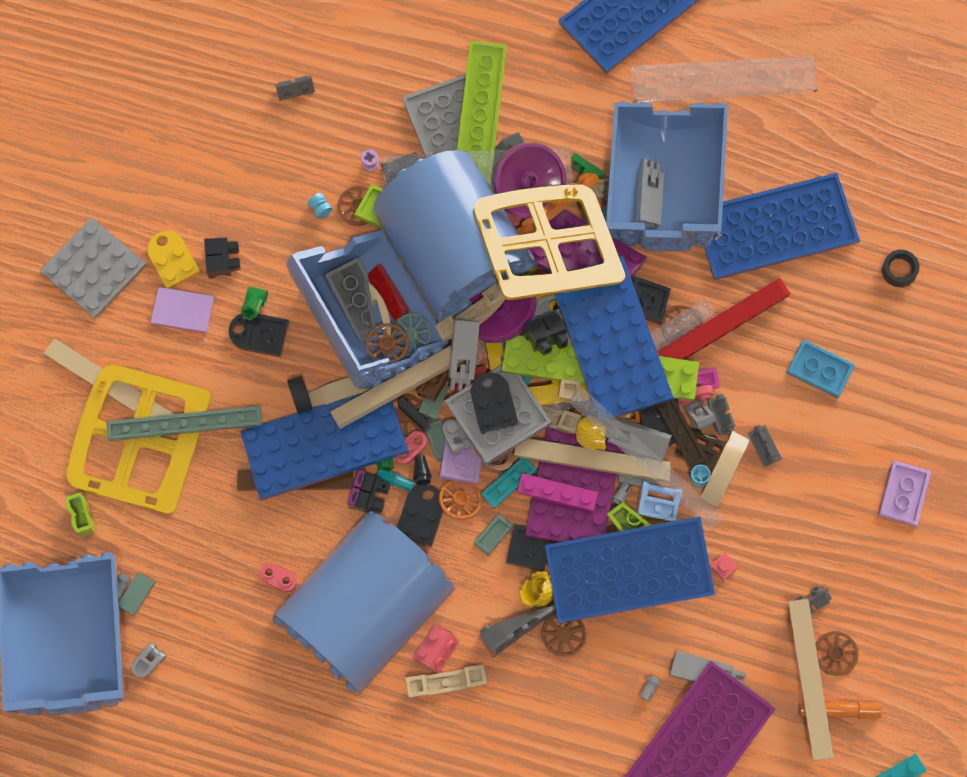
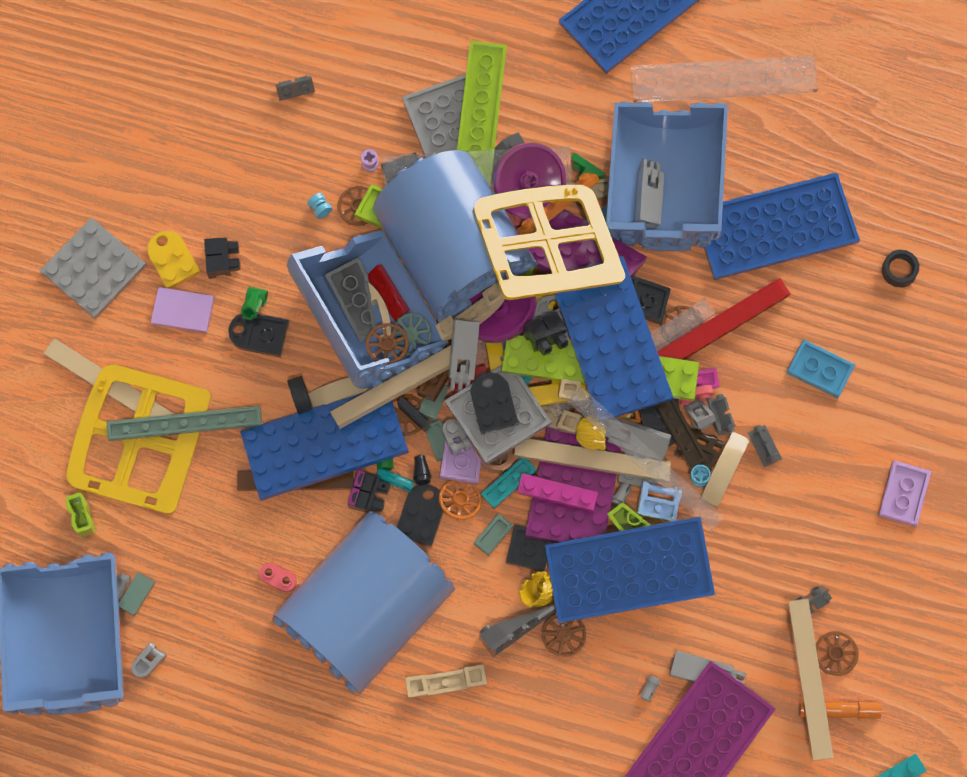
coral plate [395,431,427,465] -> none
coral bracket [412,625,459,674] -> none
coral plate [710,553,738,581] -> none

